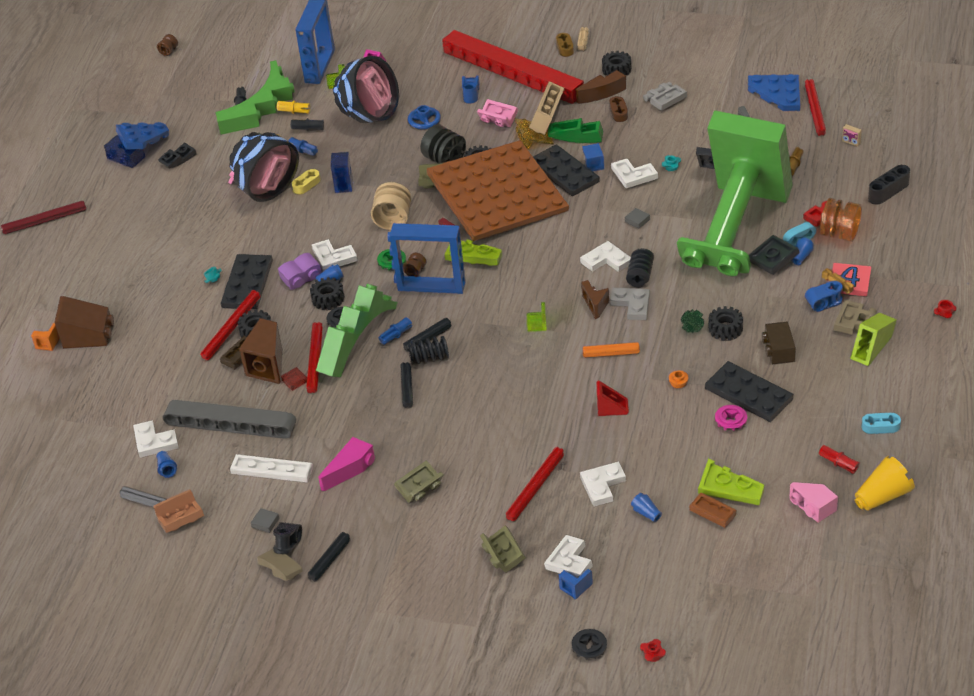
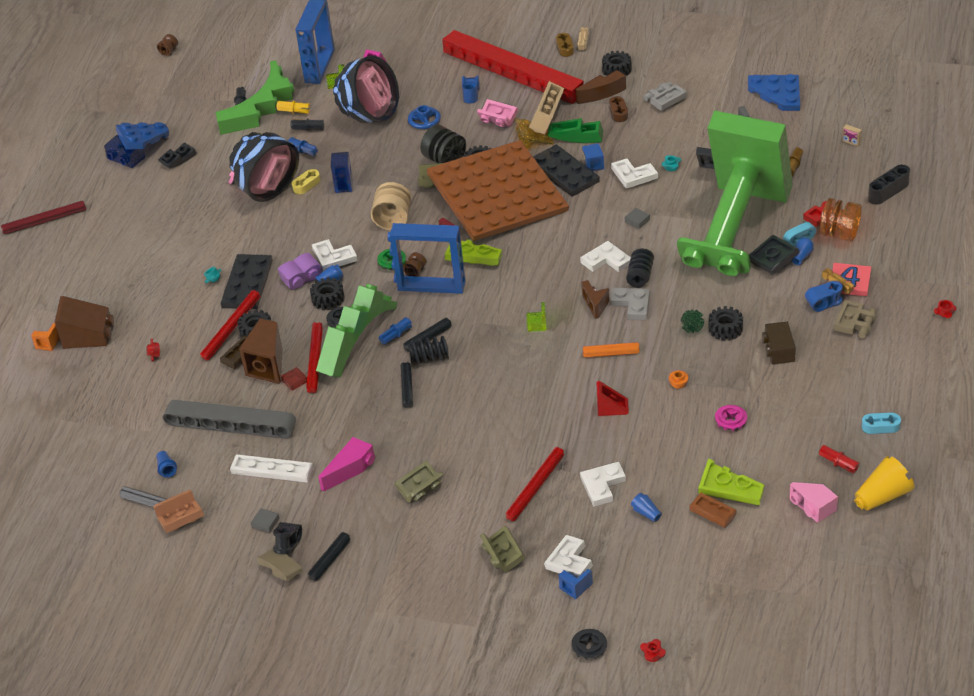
white plate [133,420,179,457] -> none
black plate [705,361,794,423] -> none
red axle [805,79,826,136] -> none
lime slope [850,313,897,366] -> none
none -> red plate [146,339,160,361]

